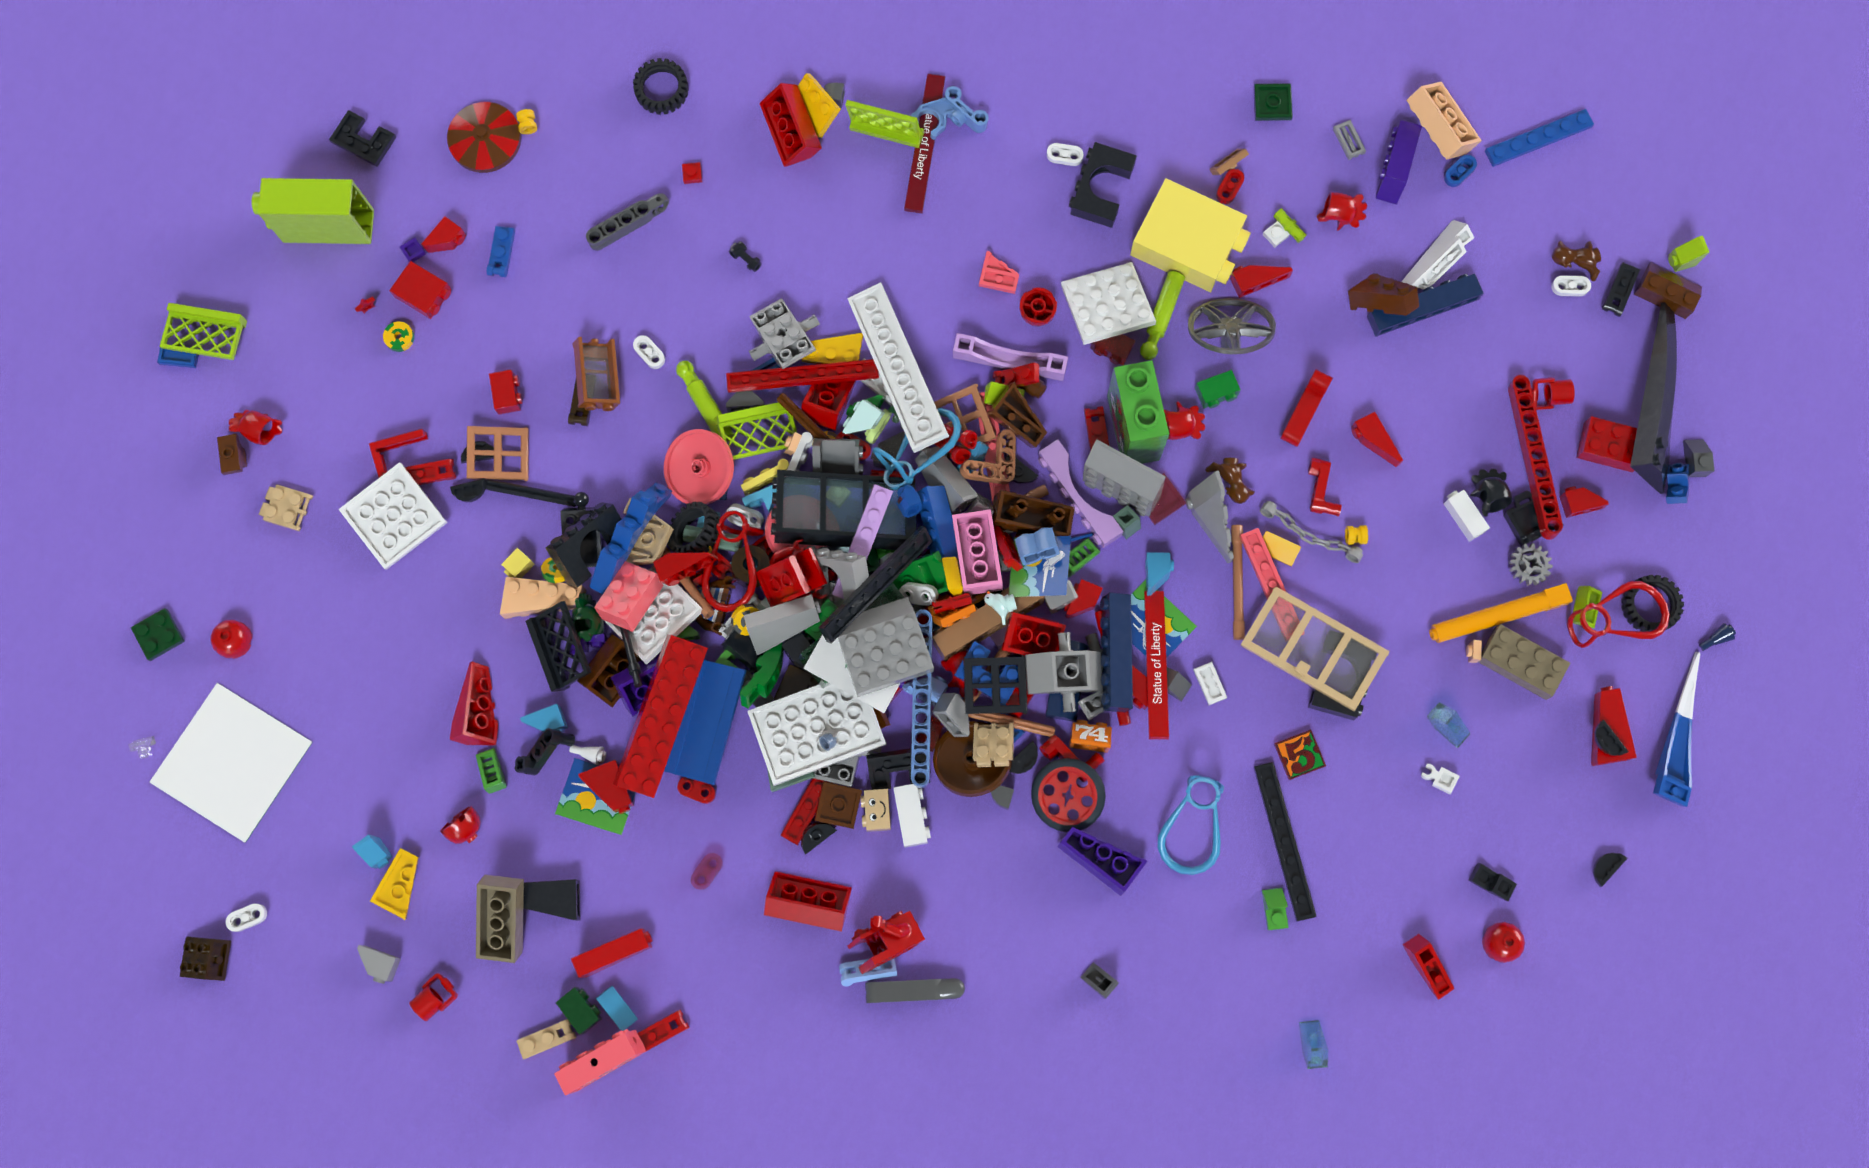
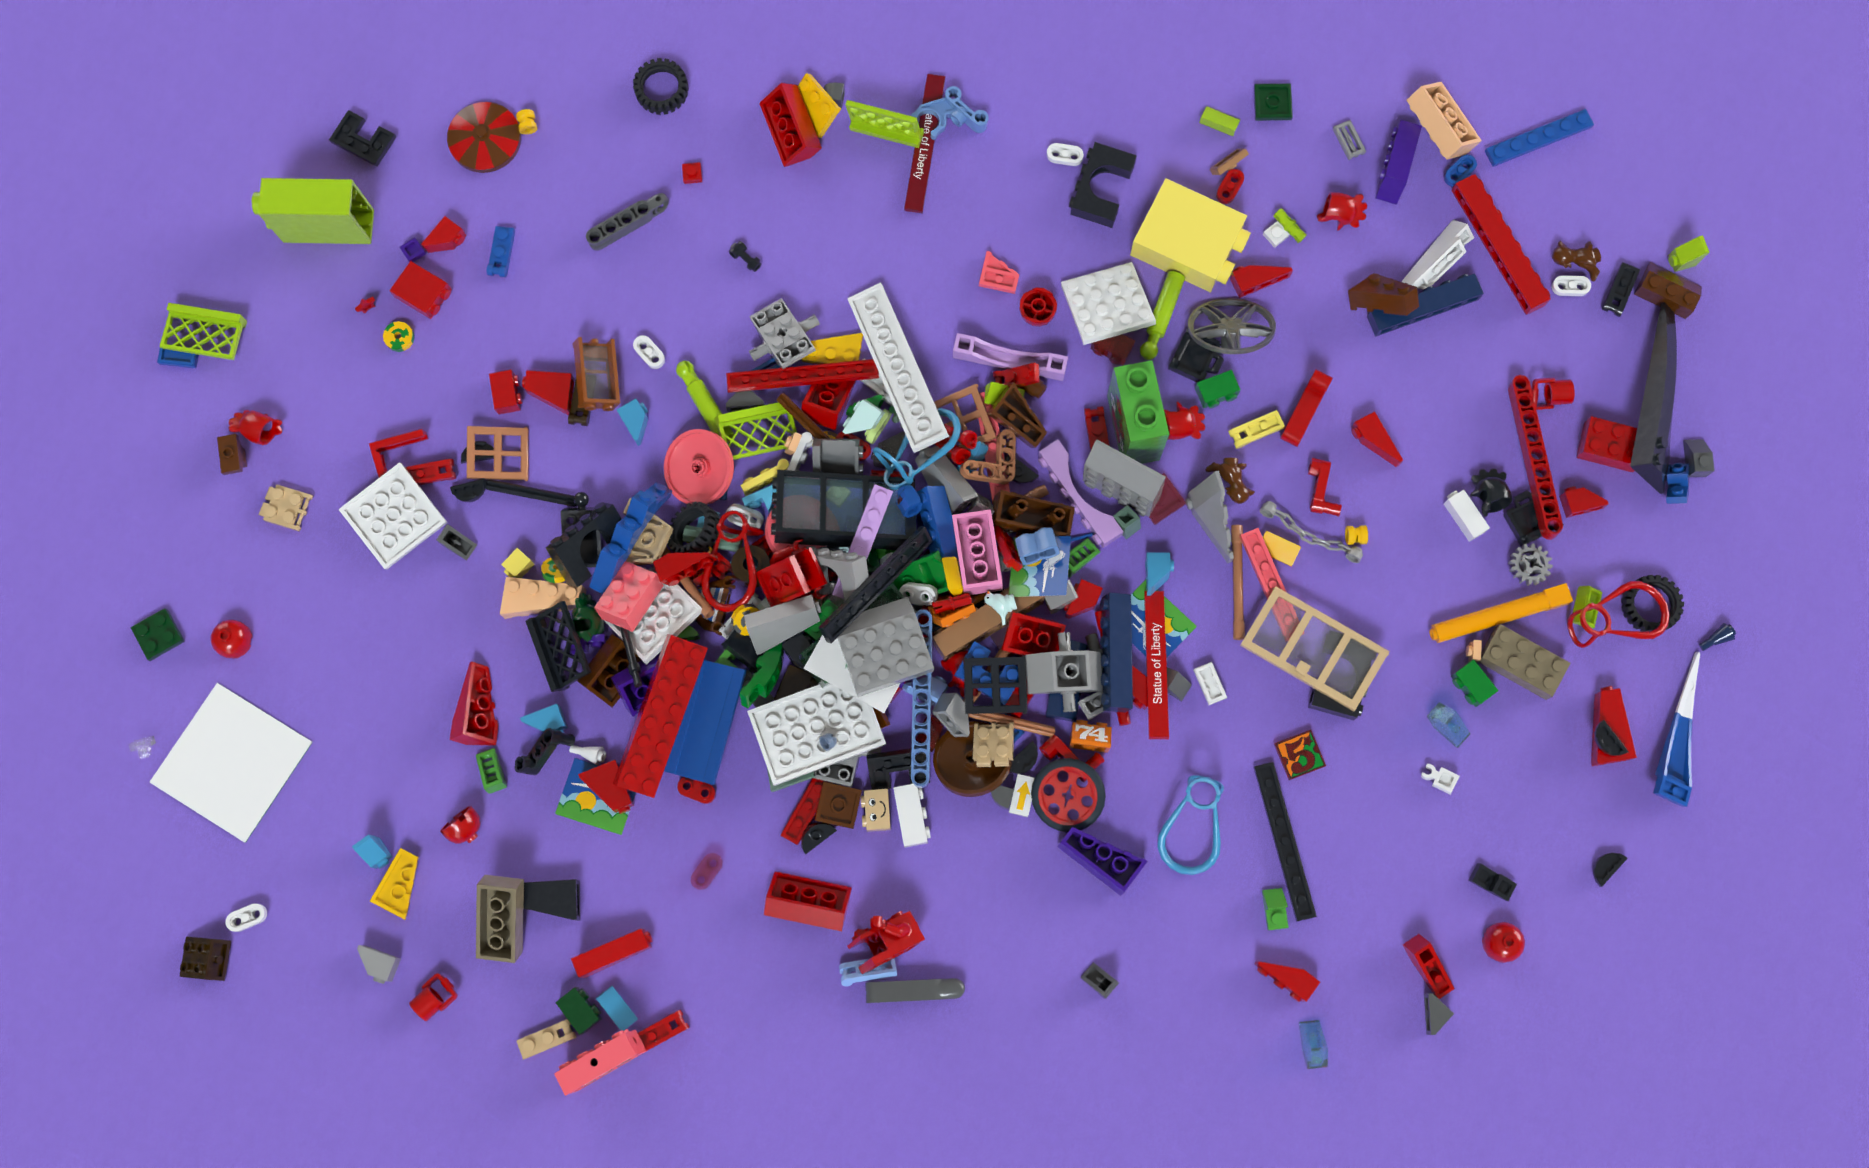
none -> dark grey slope [436,524,477,561]
none -> red slope [522,370,575,415]
none -> dark azure slope [617,399,648,446]
none -> white tile [1009,774,1035,817]
none -> black piece [1168,328,1224,382]
none -> lime slope [1199,107,1240,136]
none -> light yellow plate [1228,410,1285,449]
none -> red slope [1255,961,1321,1002]
none -> dark grey slope [1424,993,1454,1035]
none -> red brick [1451,174,1551,315]
none -> green brick [1451,659,1499,707]

